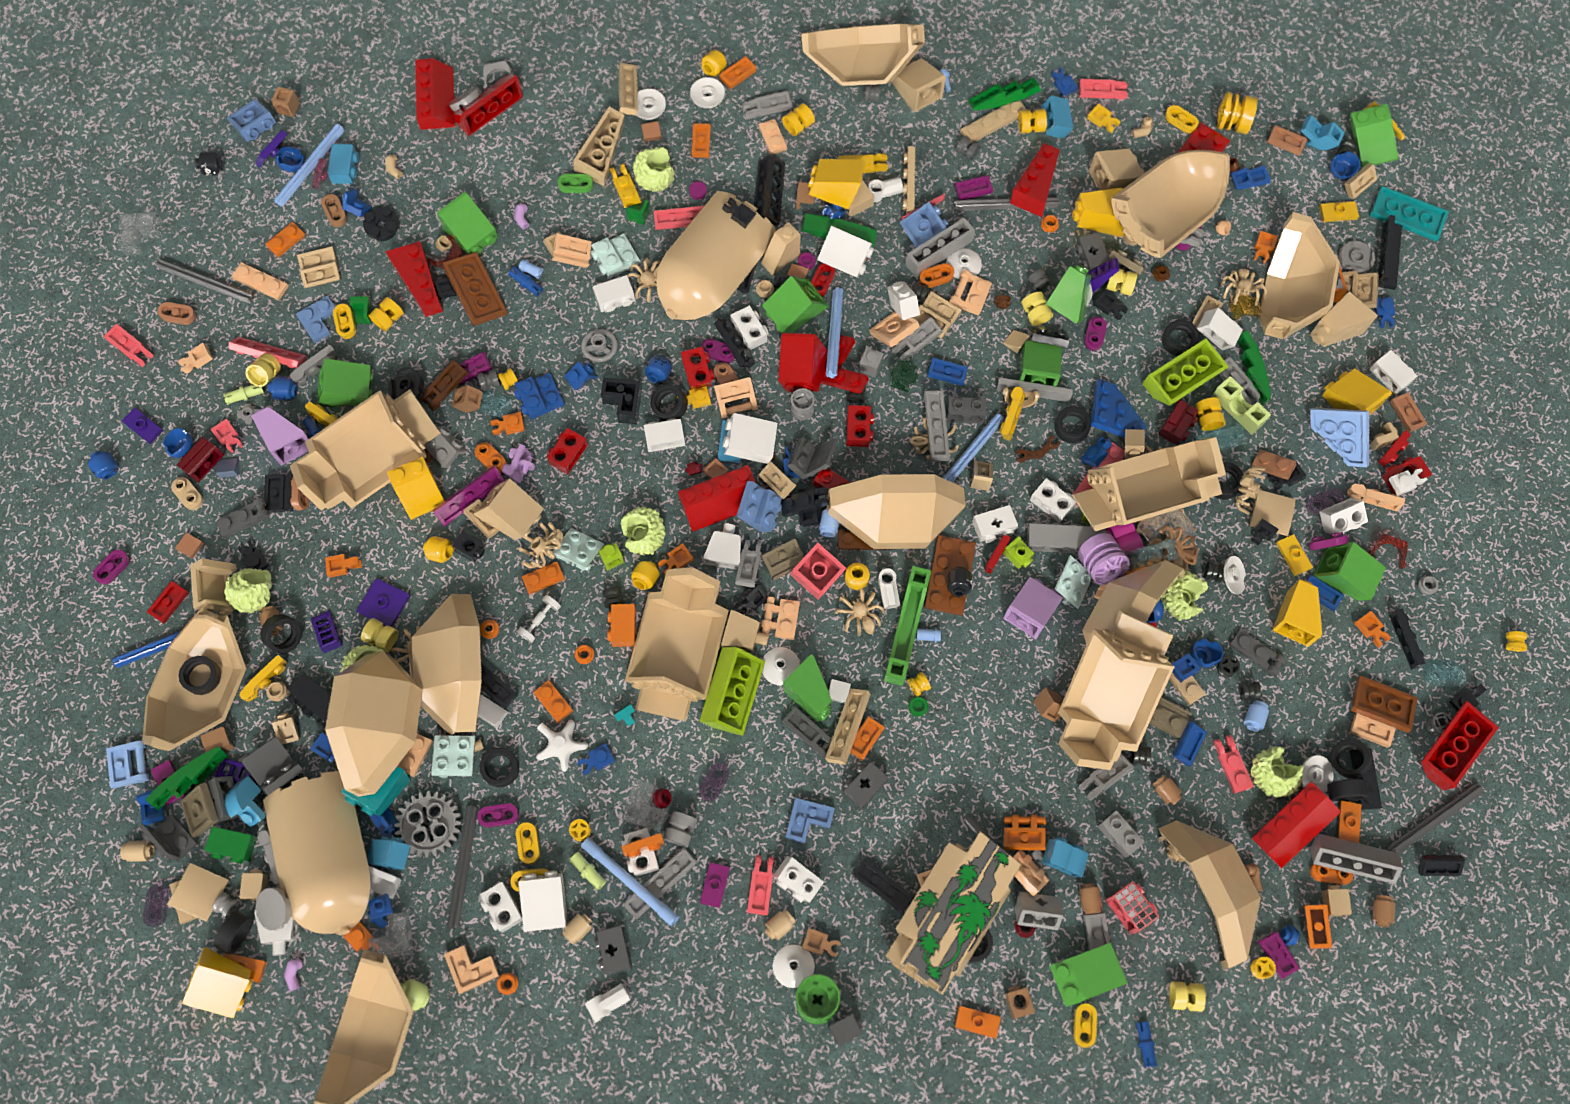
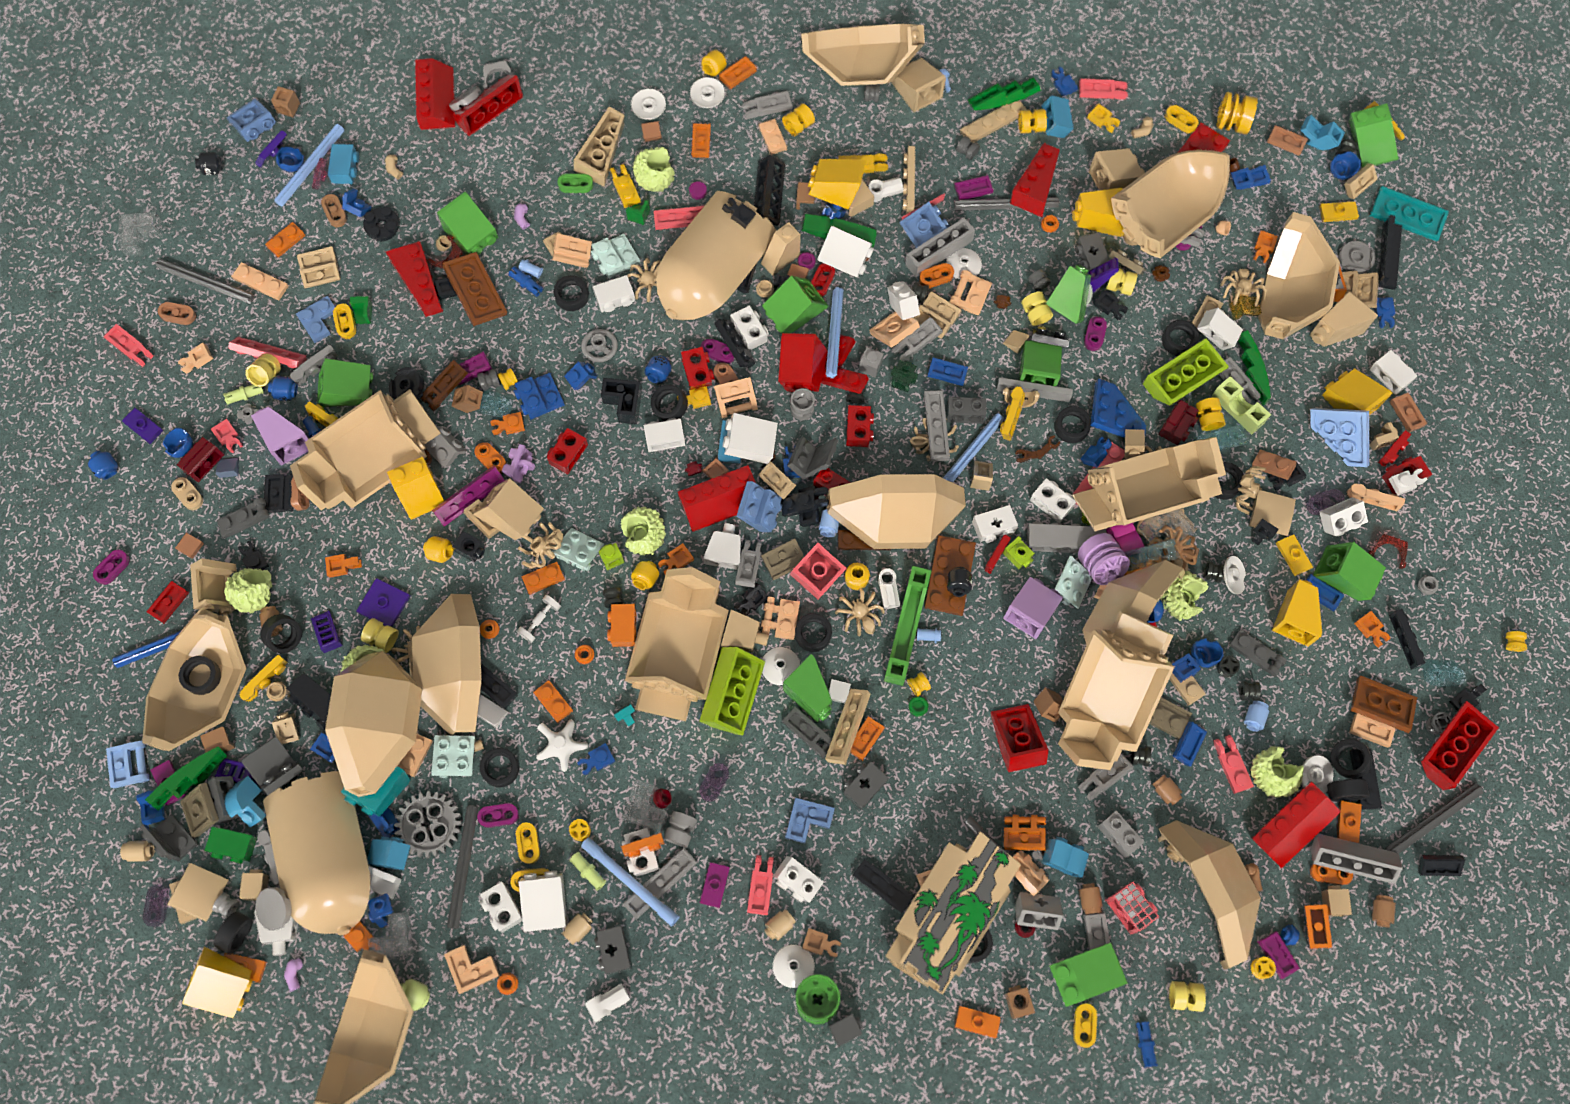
yellow wheel [368,297,404,332] -> none
tan plate [619,62,638,116] -> none
magenta plate [1309,532,1349,550] -> none
none -> black tyre [553,275,589,311]
none -> black tyre [795,613,832,652]
none -> red slope [991,704,1049,772]

